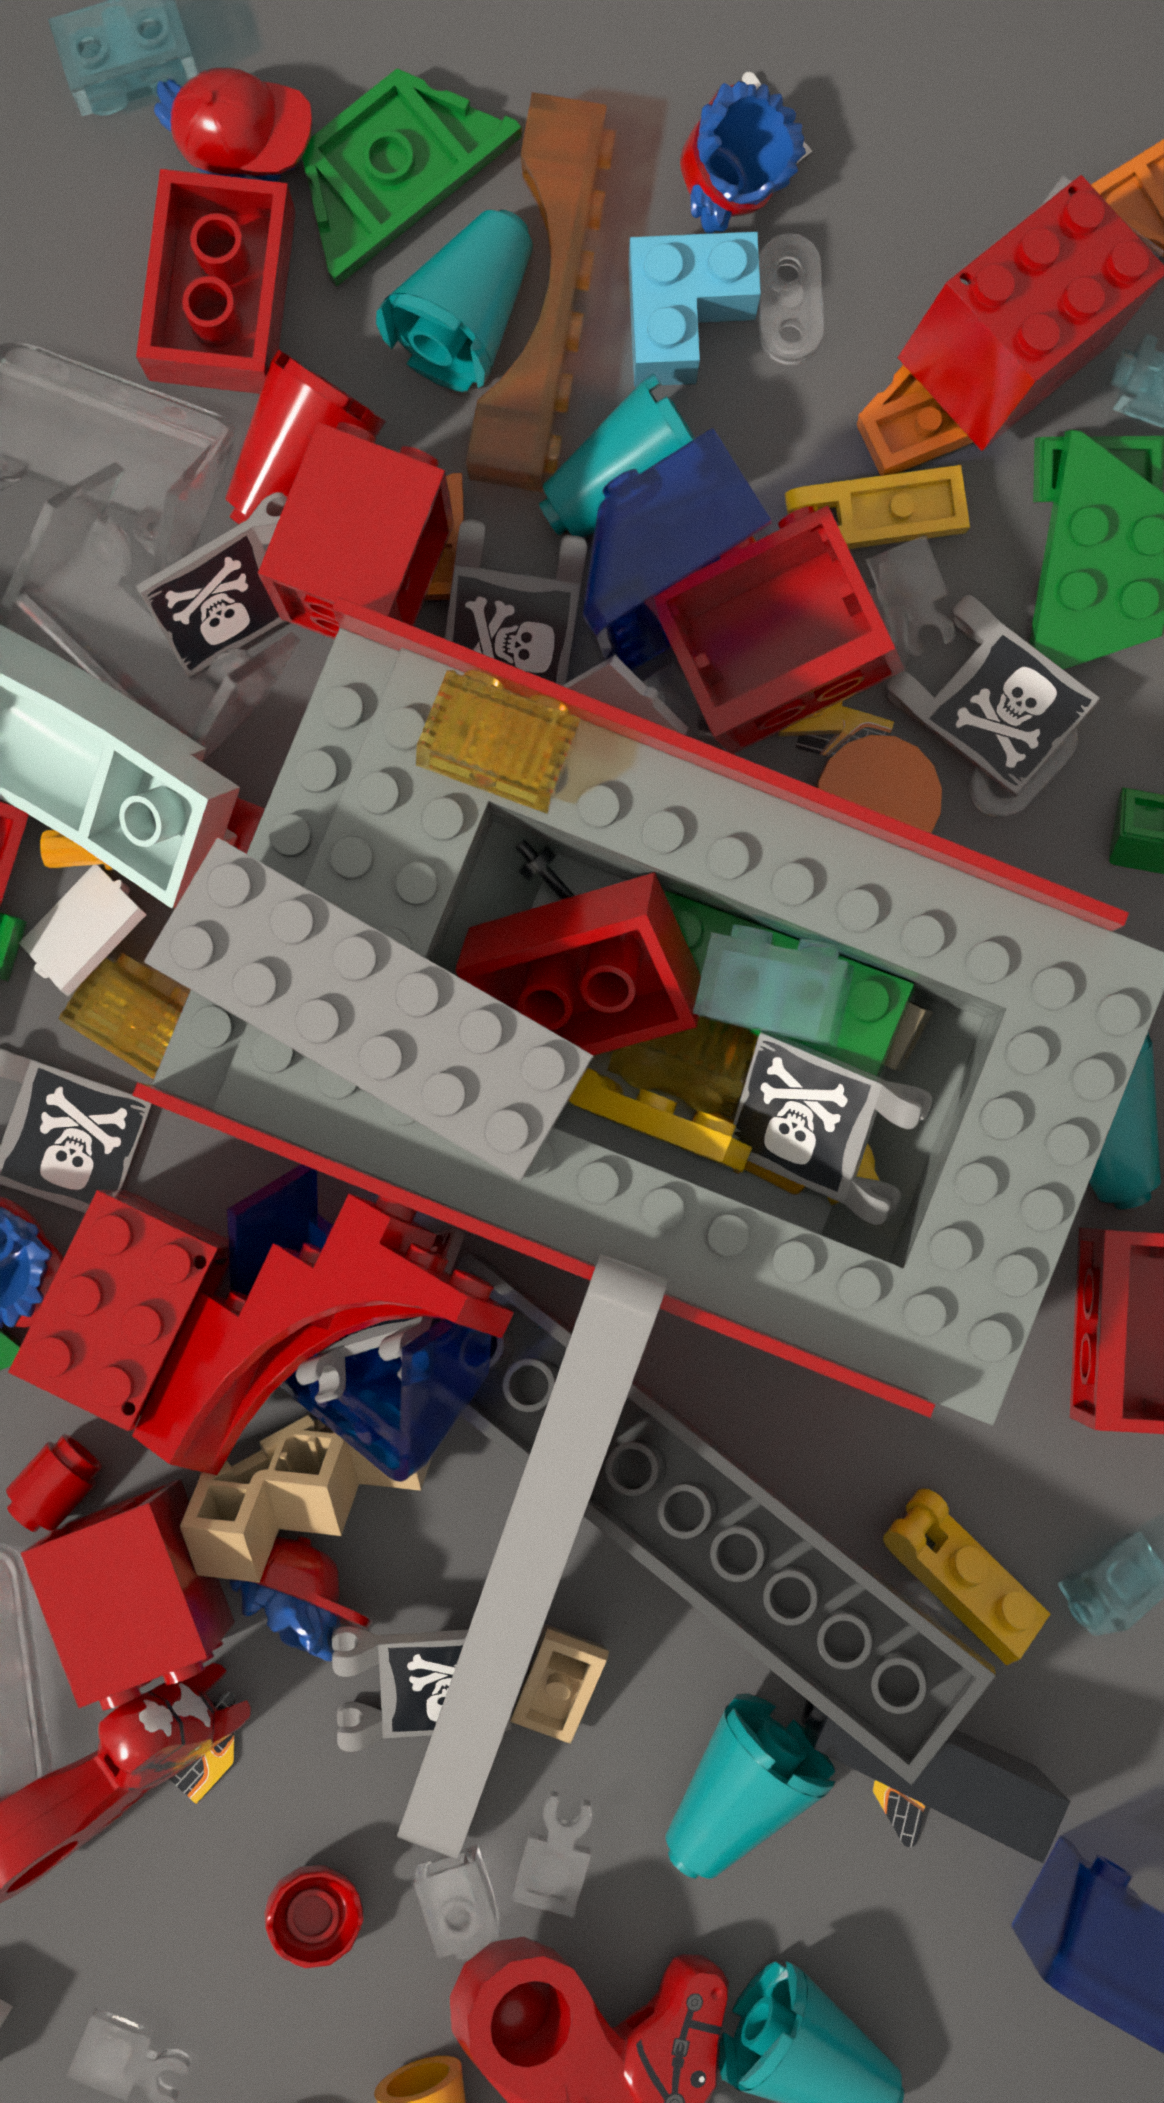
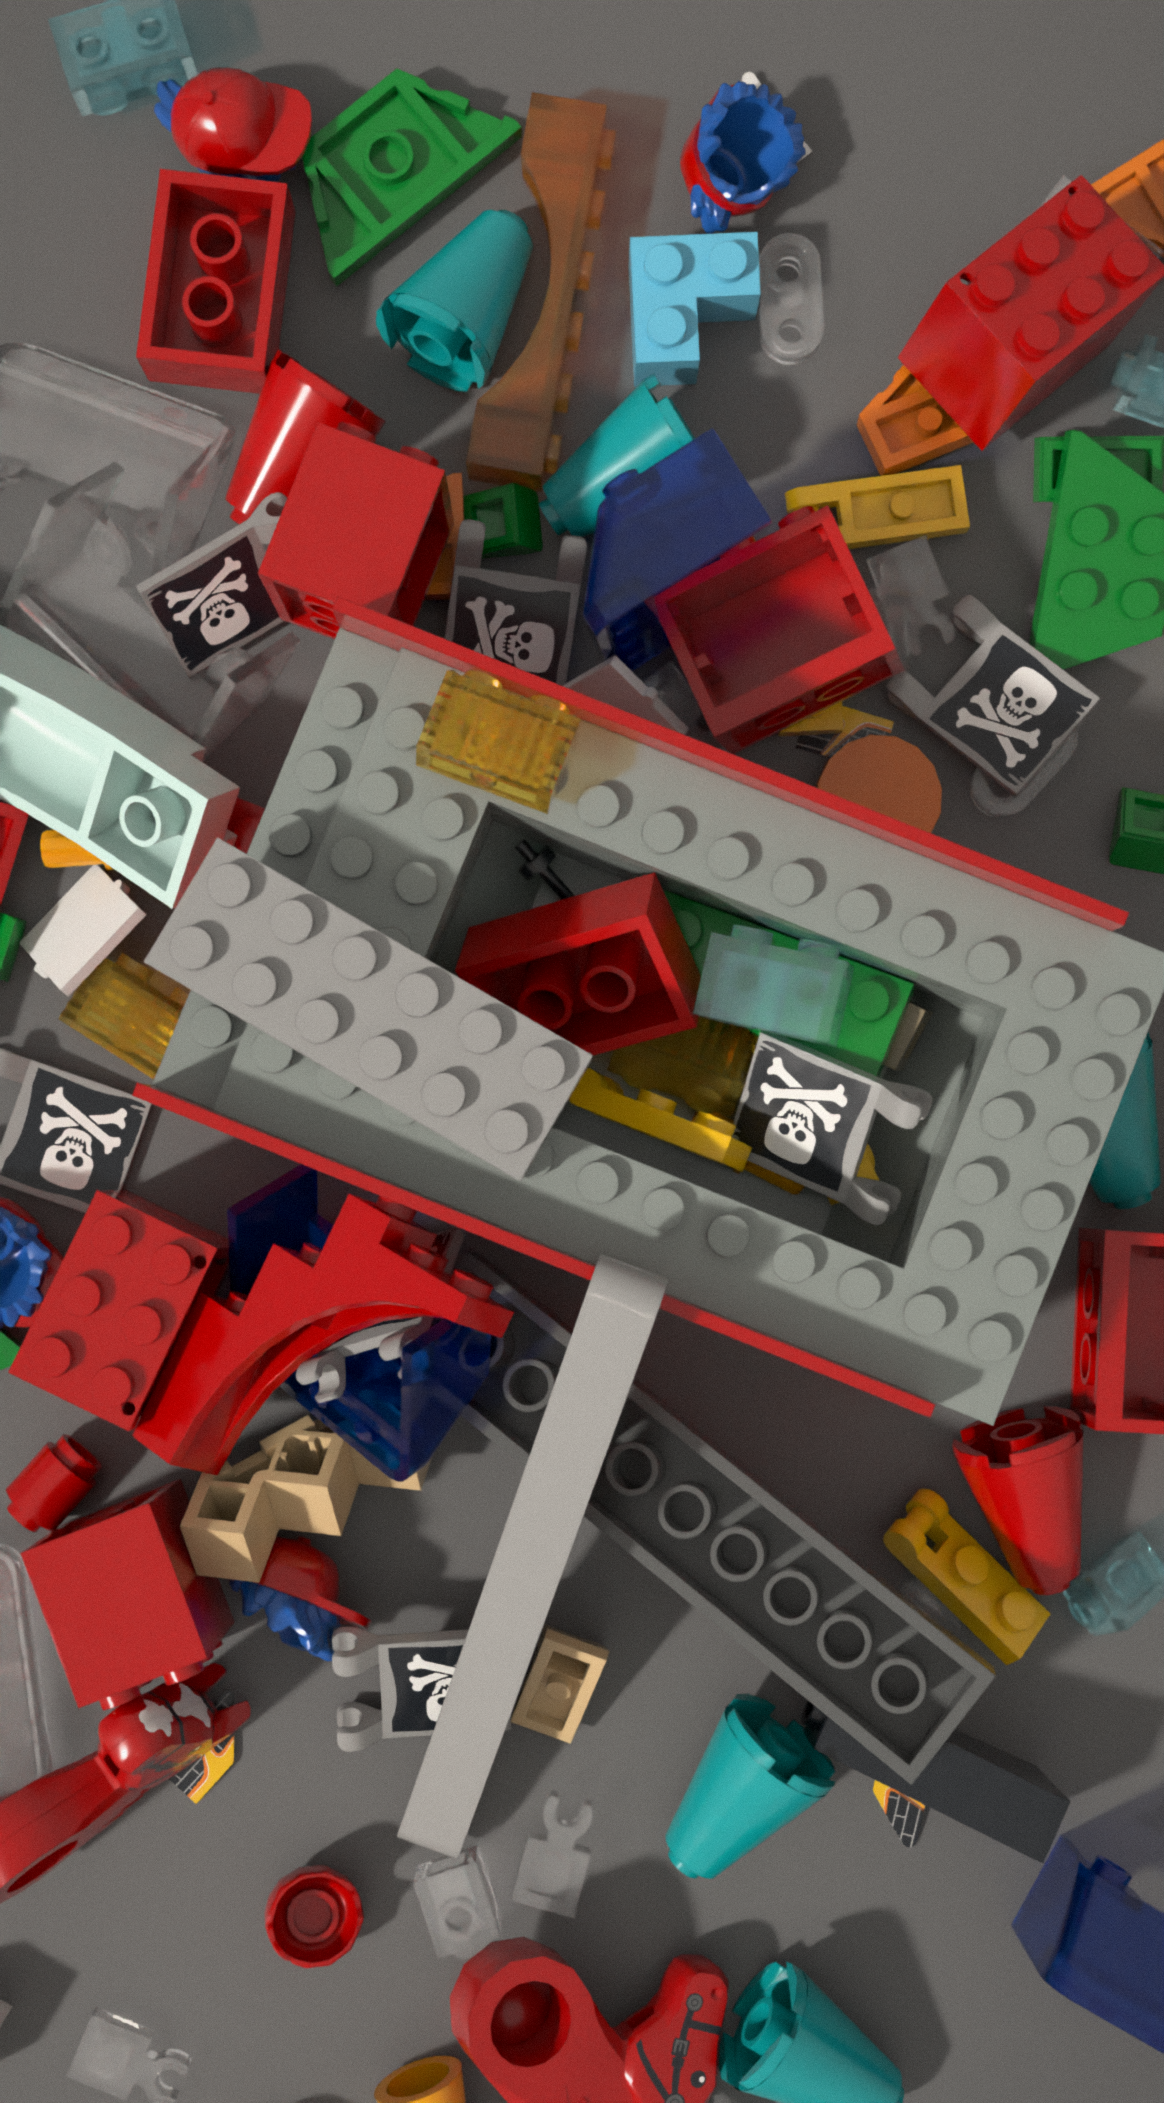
none -> green slope [464,483,543,559]
none -> red cone [952,1406,1084,1595]

